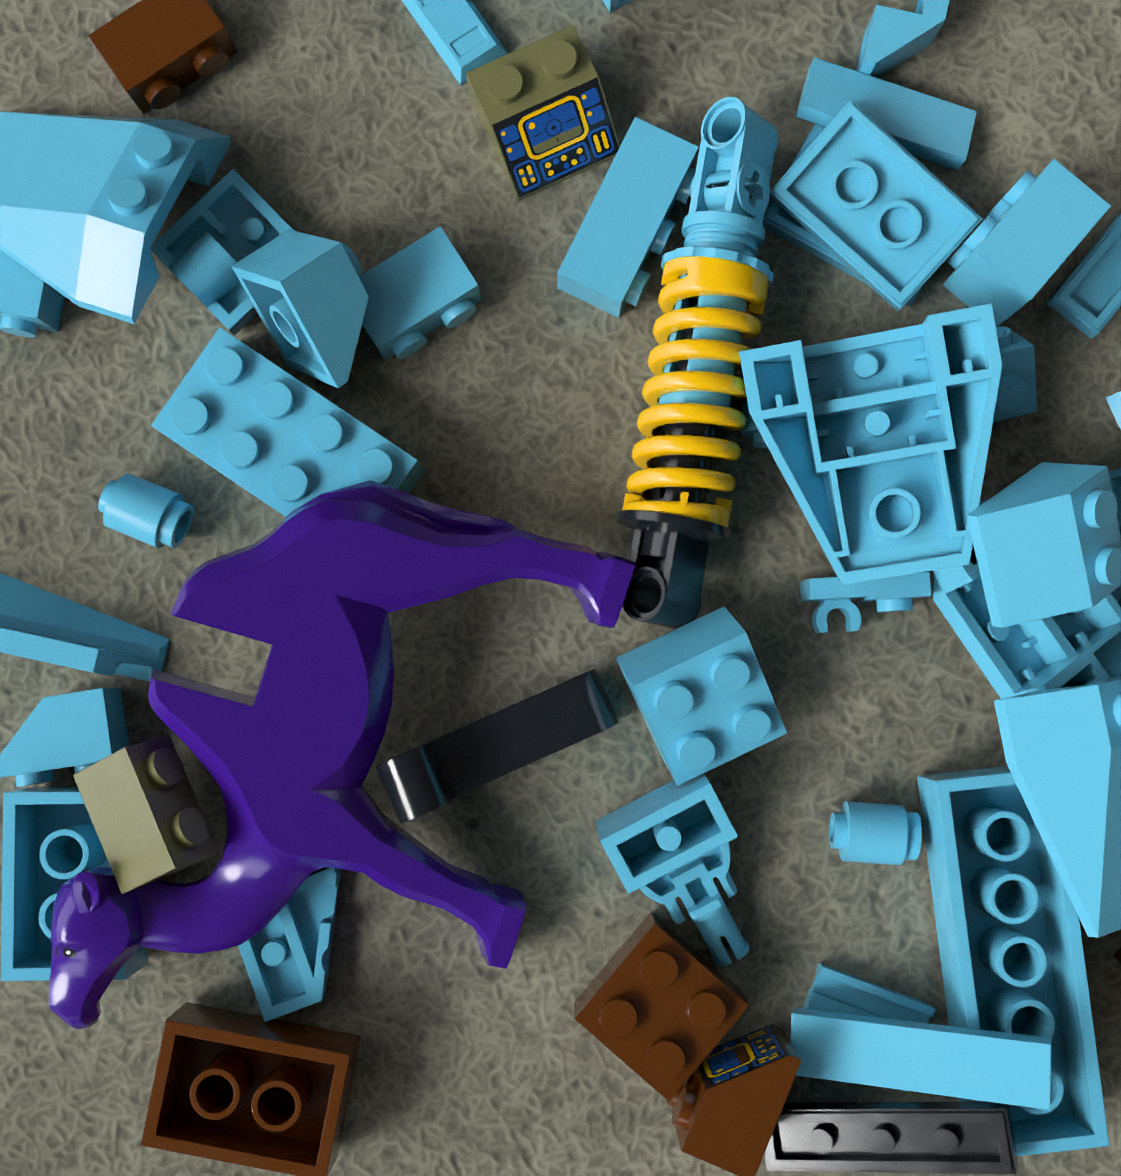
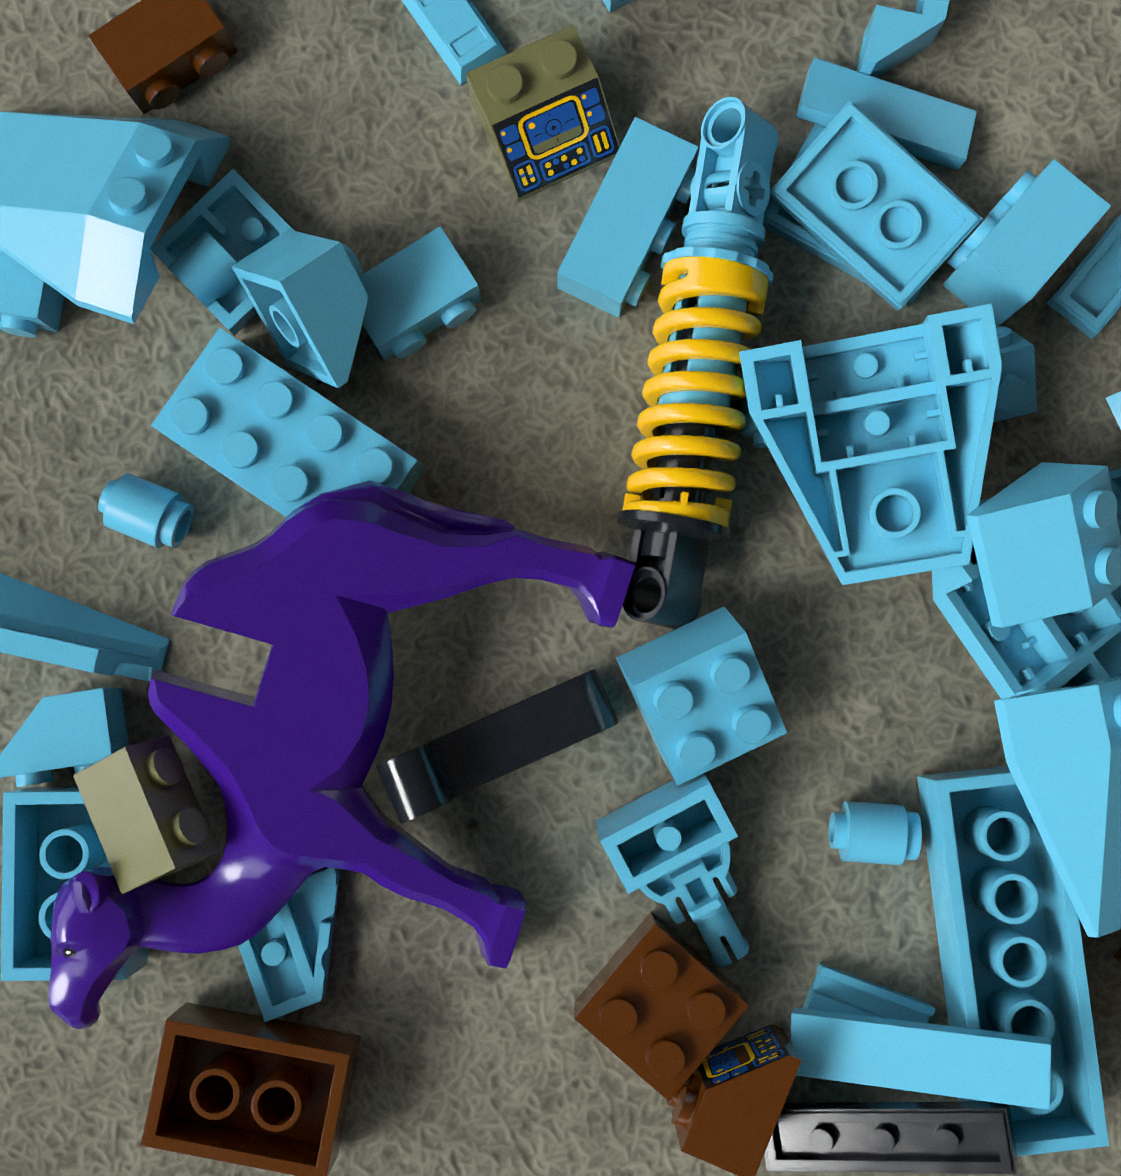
medium azure plate [800,572,931,633] -> none

